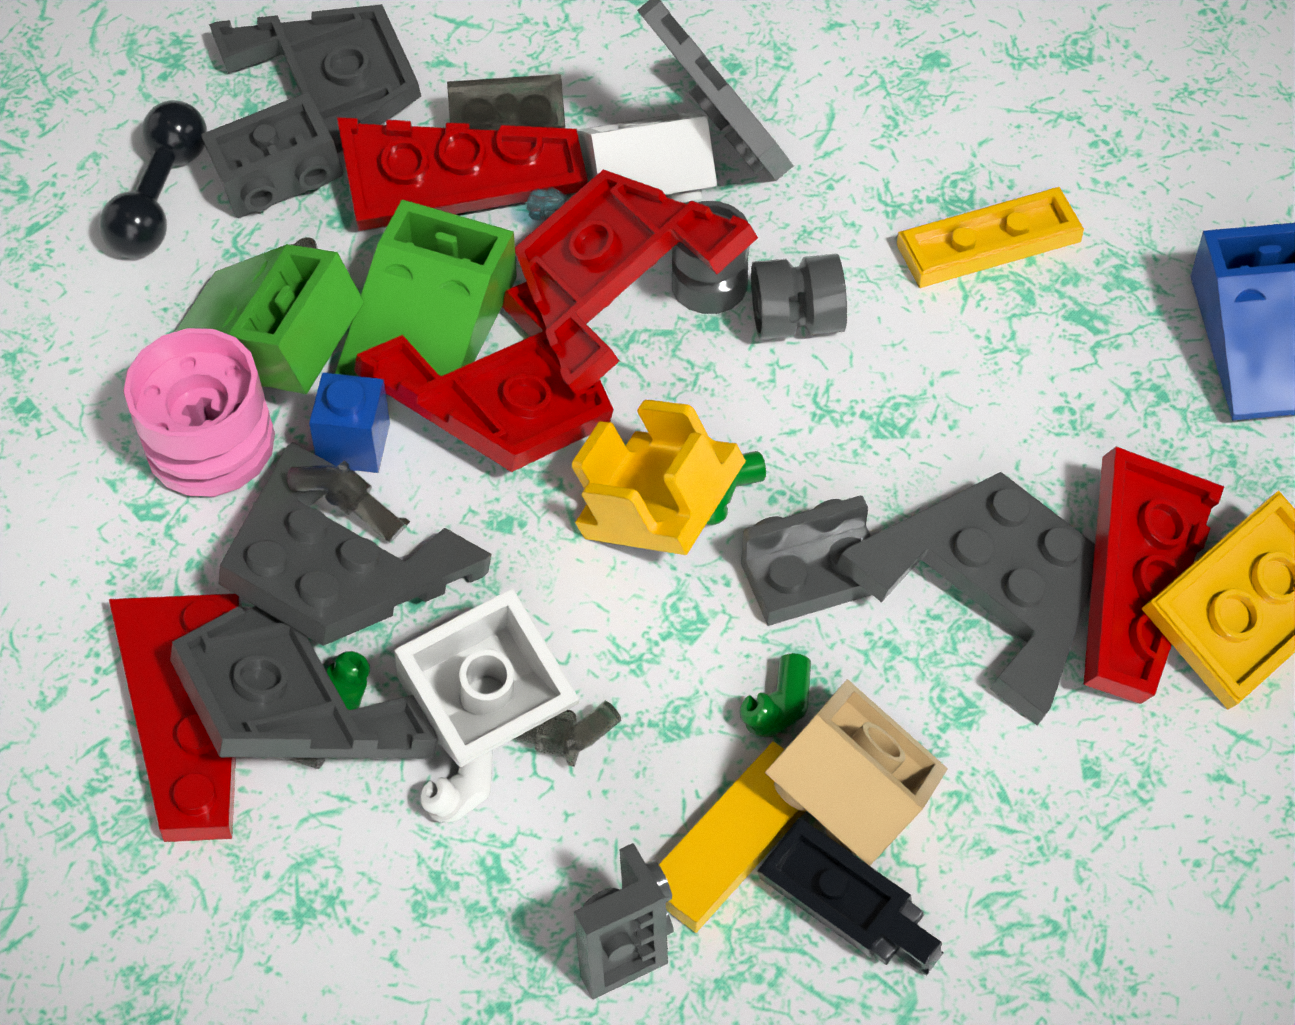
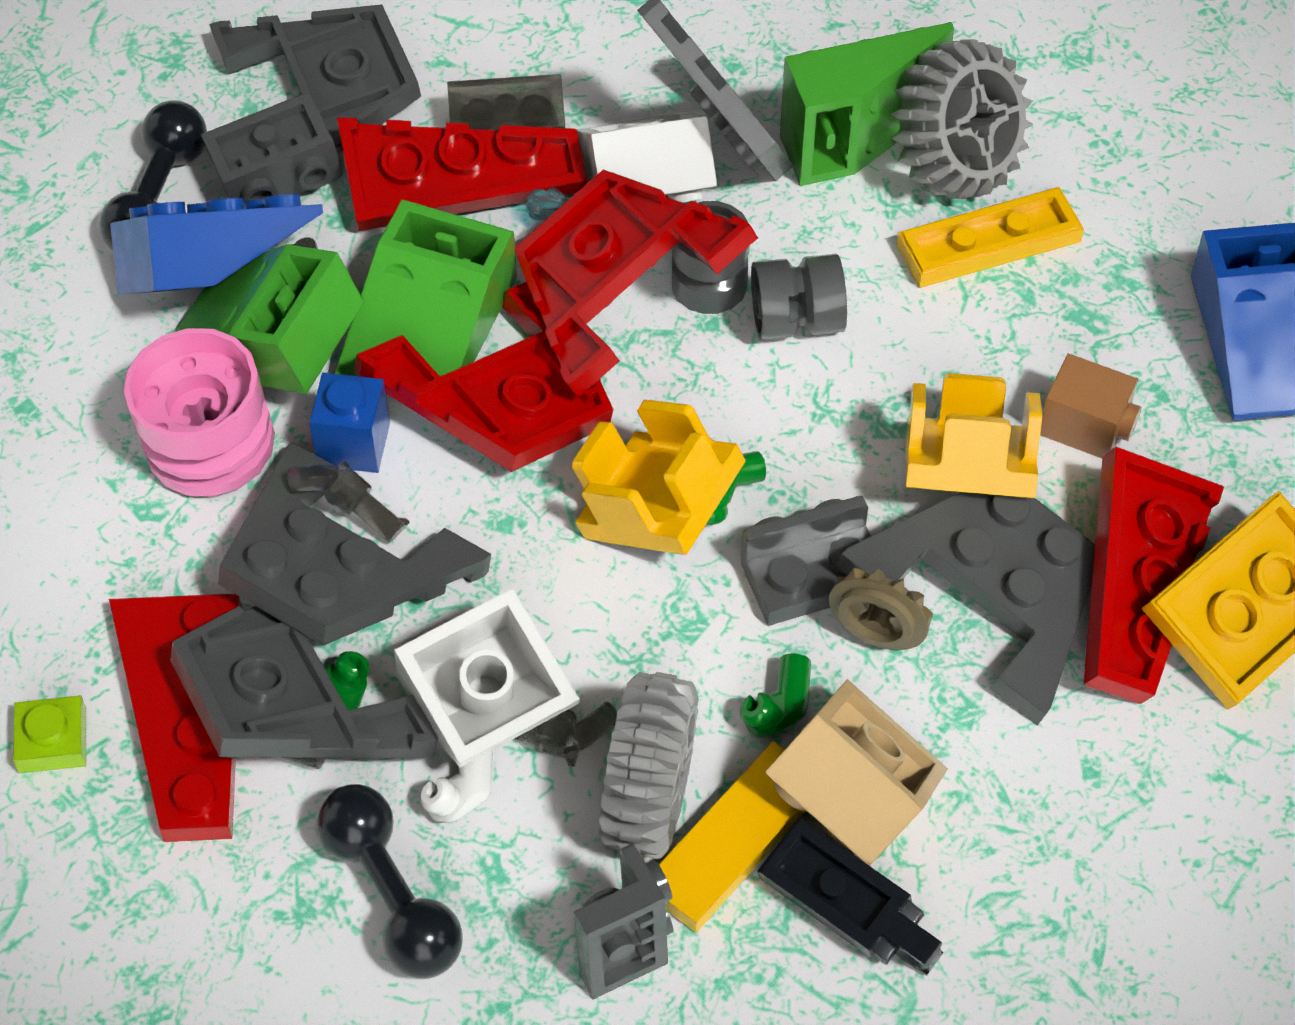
none -> lime plate [13,695,86,774]
none -> blue slope [110,194,323,295]
none -> black piece [315,784,463,979]
none -> light grey gear [598,672,699,859]
none -> bright green slope [780,22,954,186]
none -> dark tan gear [829,568,933,650]
none -> light grey gear [890,39,1034,199]
none -> yellow panel [906,373,1042,498]
none -> medium nougat brick [1040,353,1142,458]

